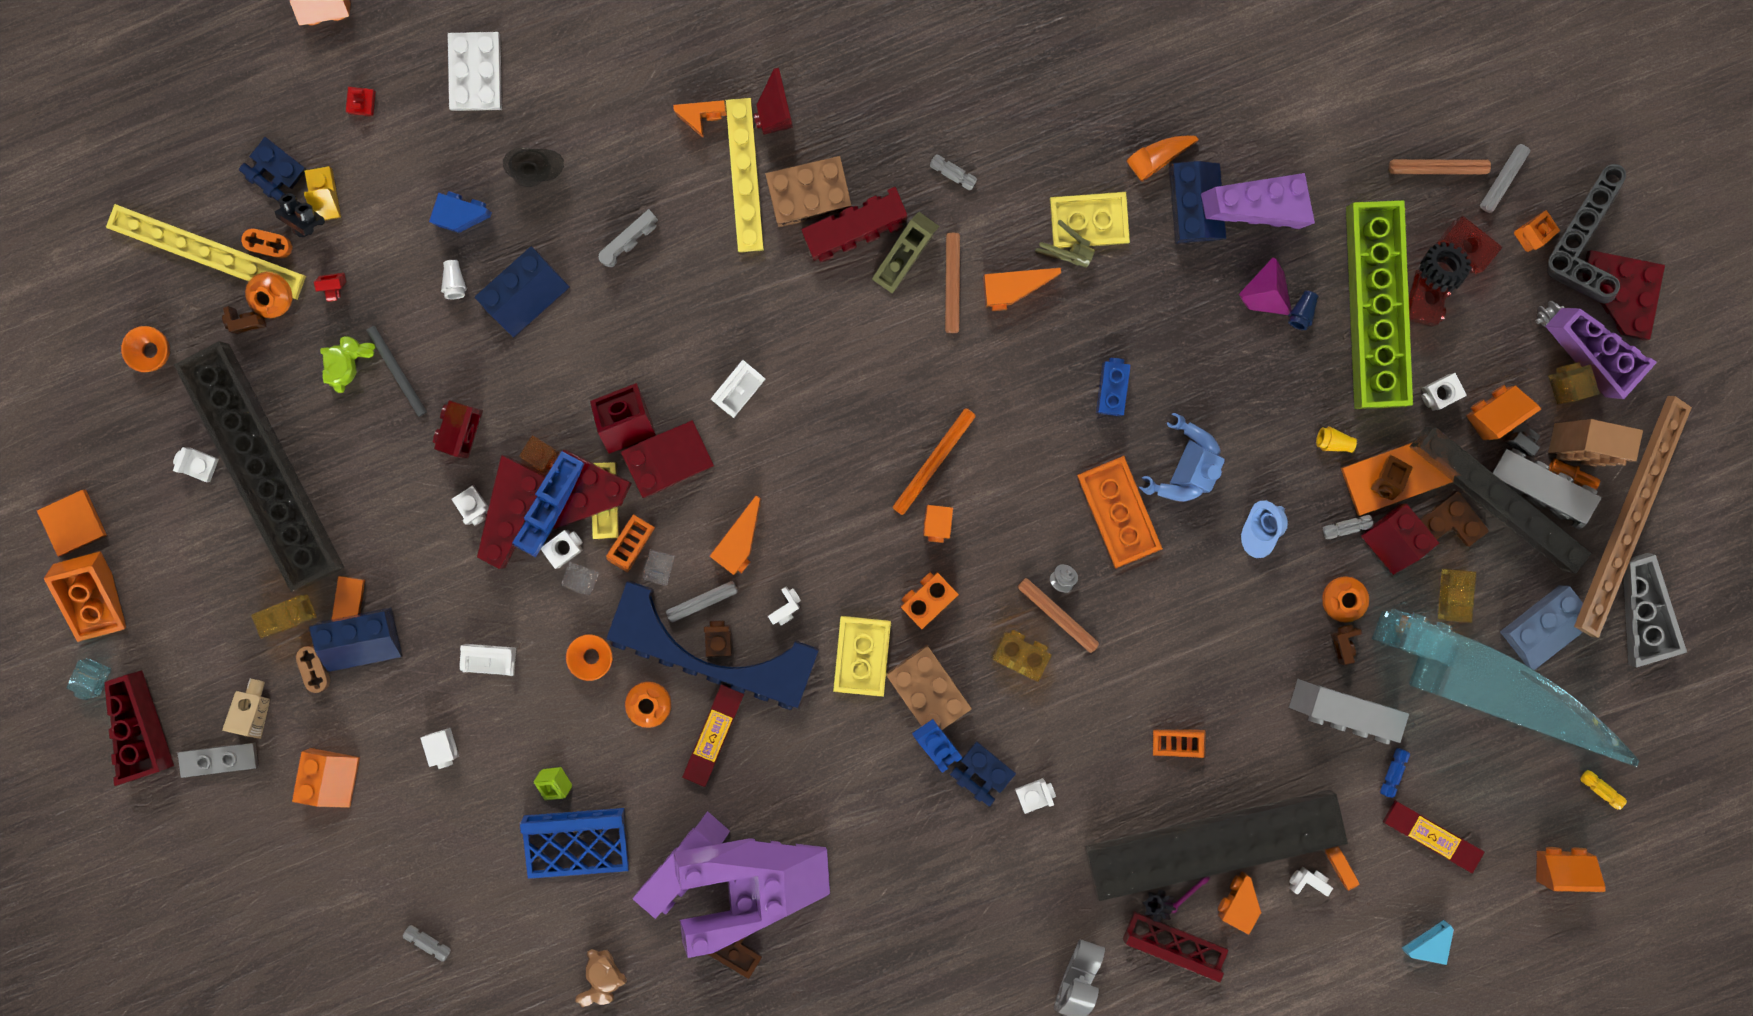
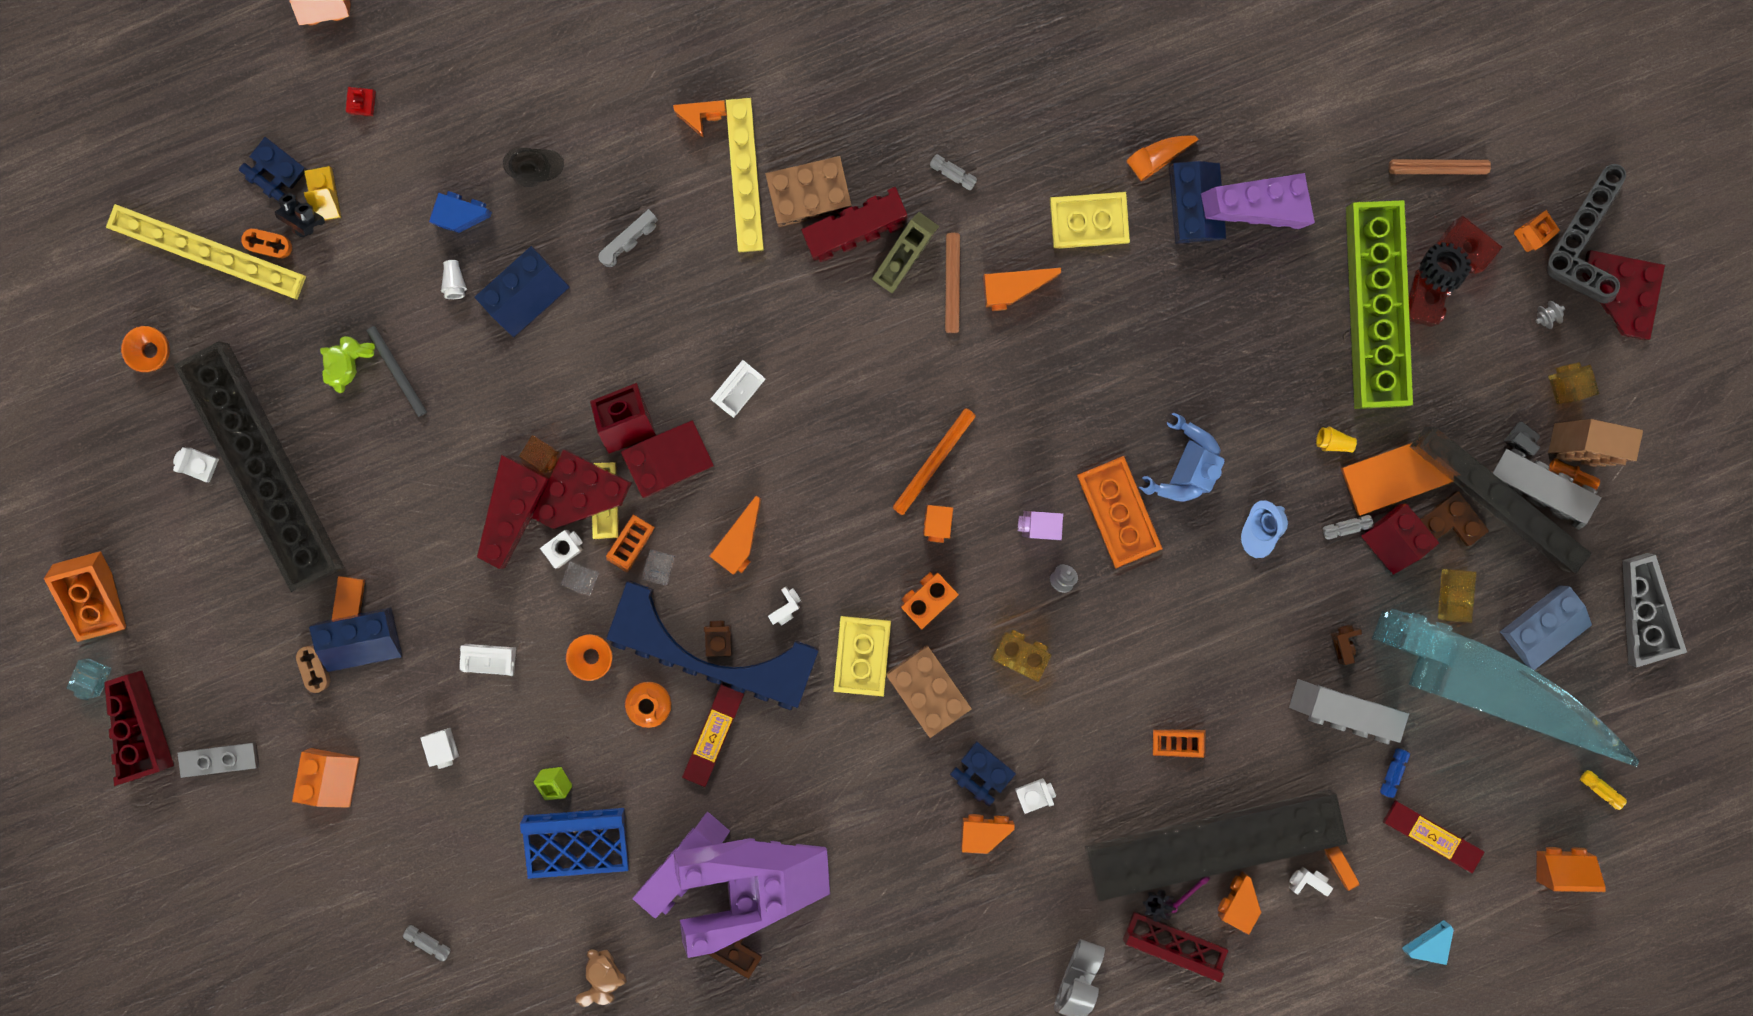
orange tile [37,490,107,557] -> none
reddish brown bracket [222,306,267,334] -> none
tan torso [222,678,270,739] -> none
orange piece [245,272,292,318] -> none
clear yellow brick [251,594,317,638] -> none
red tile [314,273,346,302] -> none
dark red slope [433,400,483,458] -> none
white plate [448,32,502,111] -> none
white bracket [452,485,489,526] -> none
blue slope [512,451,584,557] -> none
light grey axle [666,581,738,622] -> none
dark red slope [753,67,793,134] -> none
blue plate [912,719,963,773] -> none
nougat axle [1018,578,1099,653] -> none
olive plant [1035,220,1095,268] -> none
blue brick [1096,358,1131,416] -> none
magenta slope [1239,258,1292,315] -> none
dark blue cone [1288,291,1319,330] -> none
orange piece [1322,576,1369,623] -> none
reddish brown bracket [1371,455,1413,500] -> none
white brick [1421,373,1467,411] -> none
orange slope [1466,385,1541,440] -> none
light grey axle [1480,144,1530,213] -> none
medium lavender wedge [1545,308,1657,399] -> none
medium nougat plate [1574,396,1692,638] -> none
none -> orange slope [961,814,1015,854]
none -> lavender brick [1018,511,1063,540]

